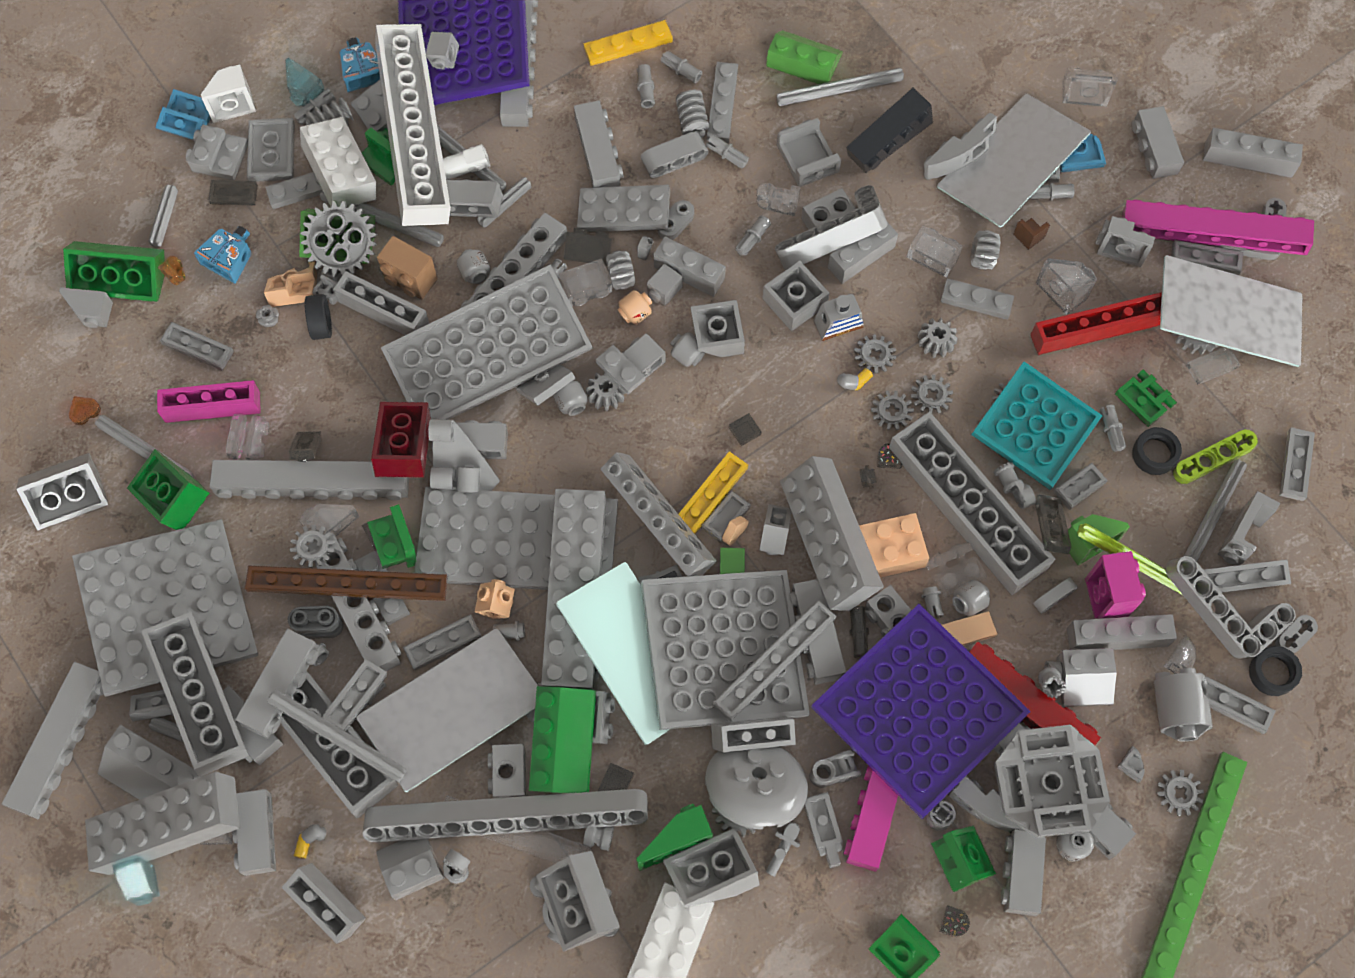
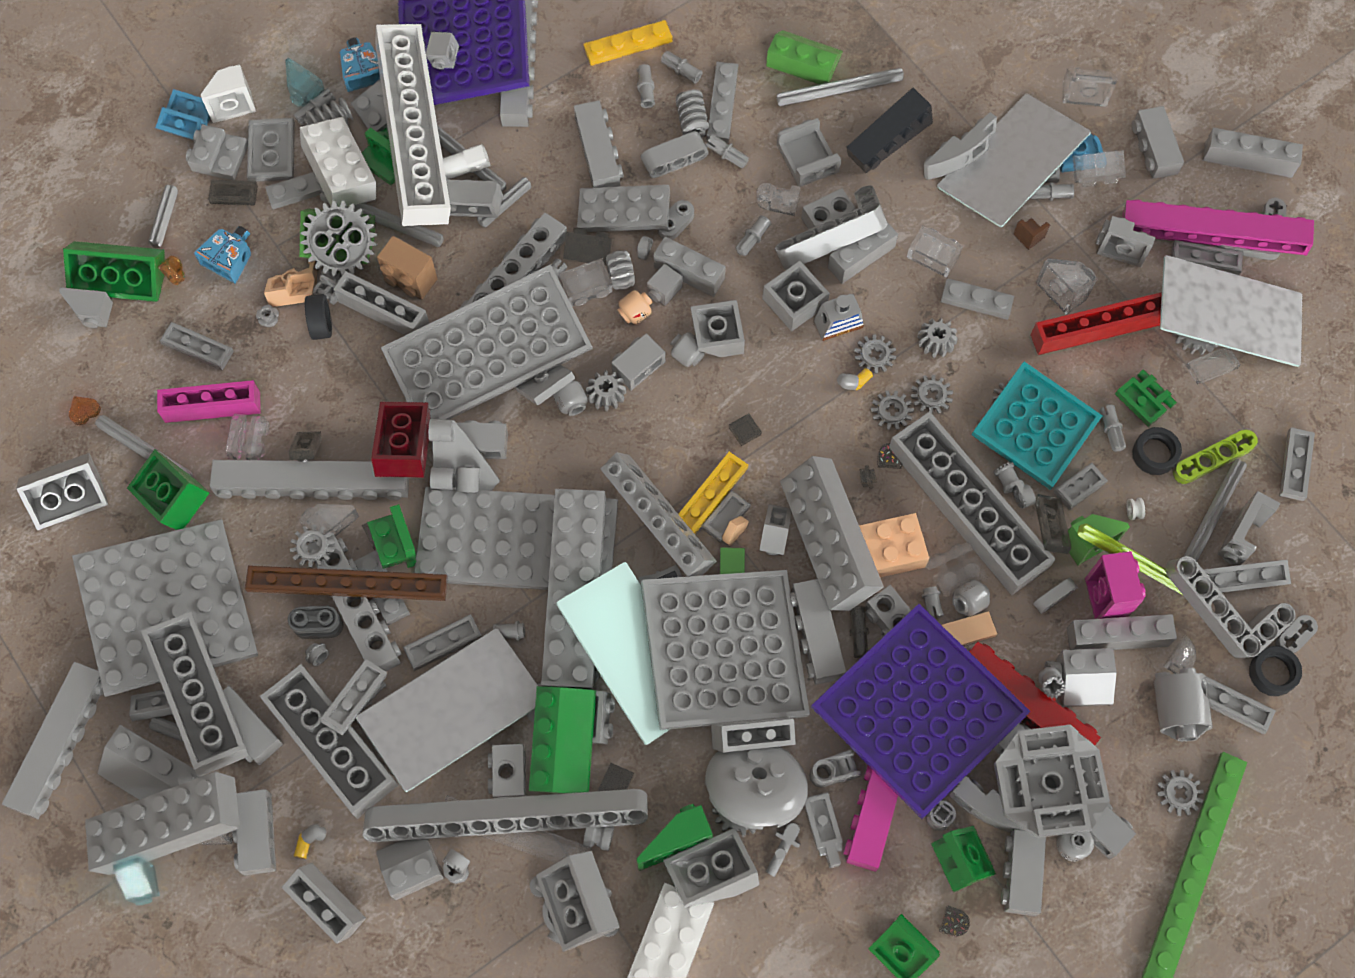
light grey brick [235,629,319,739] -> none
light grey axle [267,690,406,782] -> none
light grey head [457,249,490,284] -> none
light nougat brick [475,579,515,620] -> none
light grey plate [596,345,645,395] -> none
light grey tile [712,599,837,722] -> none
light grey gear [970,230,1001,270] -> none
light grey tile [1117,746,1144,783] -> none
none -> clear brick [1073,150,1126,187]
none -> white bush [1126,498,1145,520]

